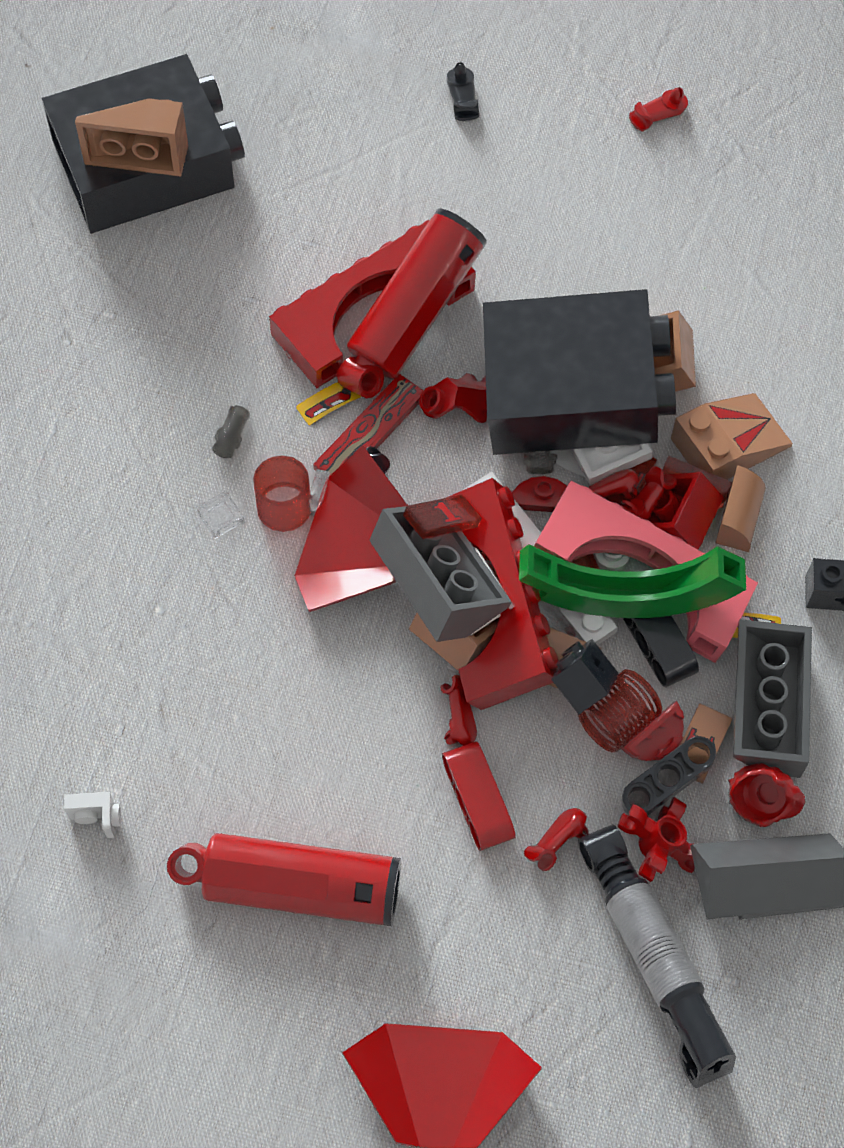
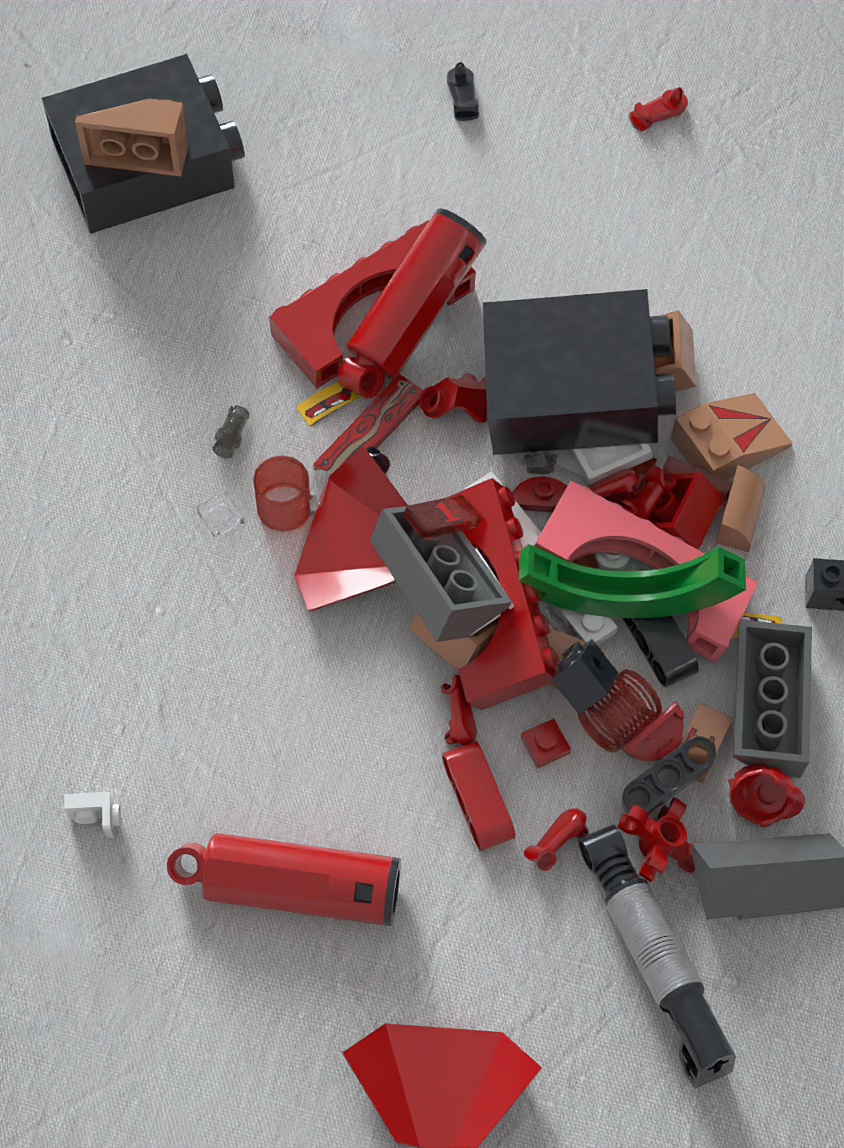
none -> red plate [521,718,571,769]

